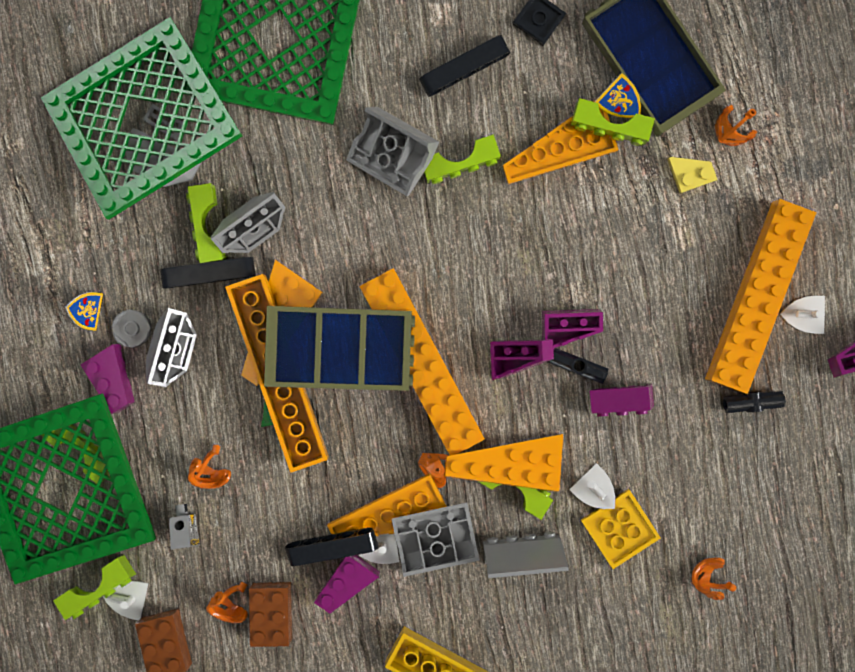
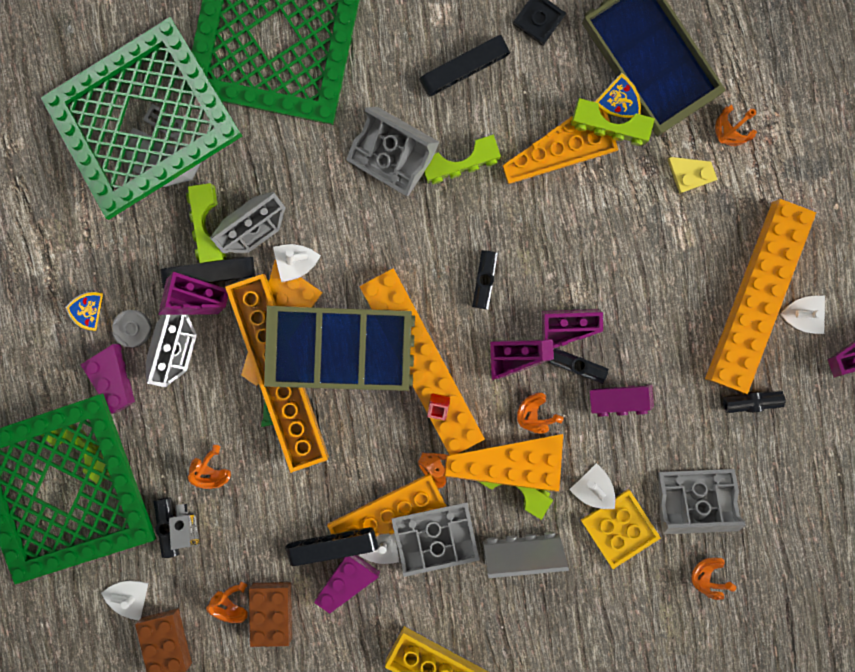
lime arch [53,555,136,620] -> none
none -> black piece [153,497,180,558]
none -> magenta wedge [158,272,228,315]
none -> white shield [273,244,321,282]
none -> red slope [427,394,450,421]
none -> black piece [472,250,498,310]
none -> orange helmet [517,393,563,434]
none -> light grey piece [658,469,746,534]

